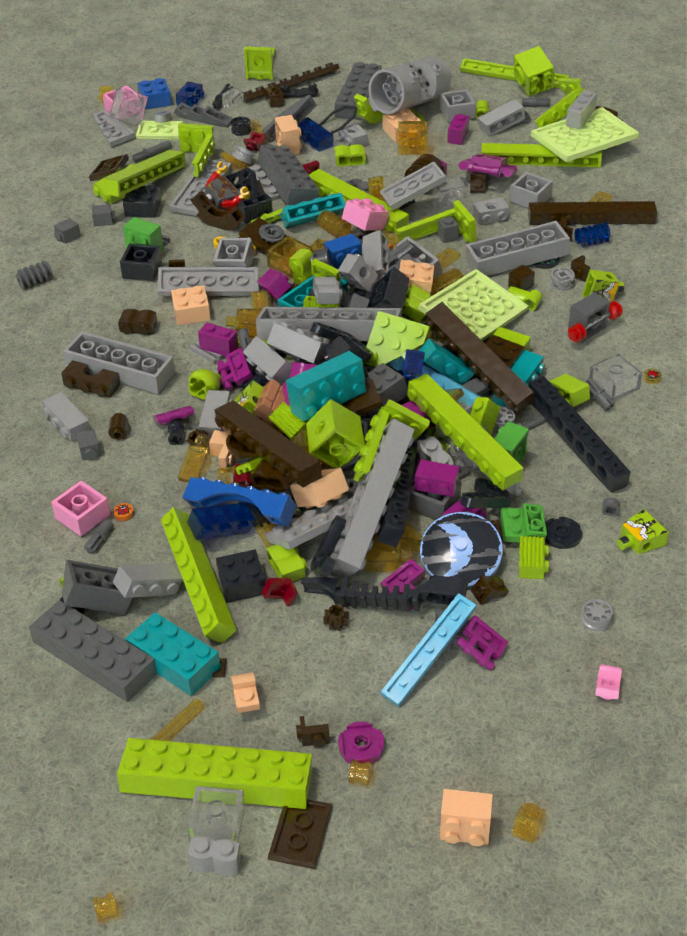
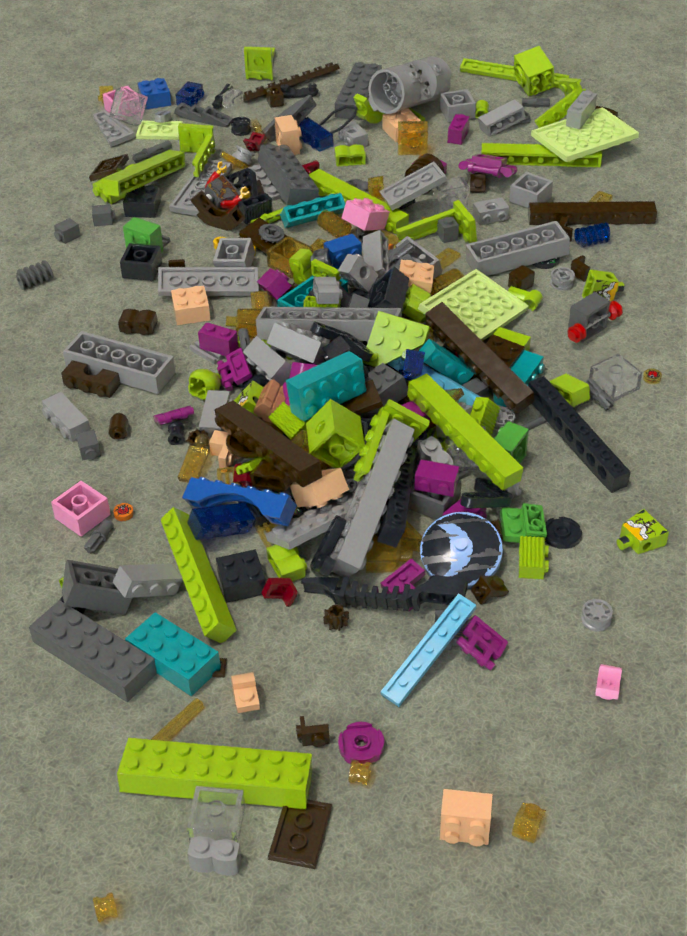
dark grey bush [602,498,620,516] -> none

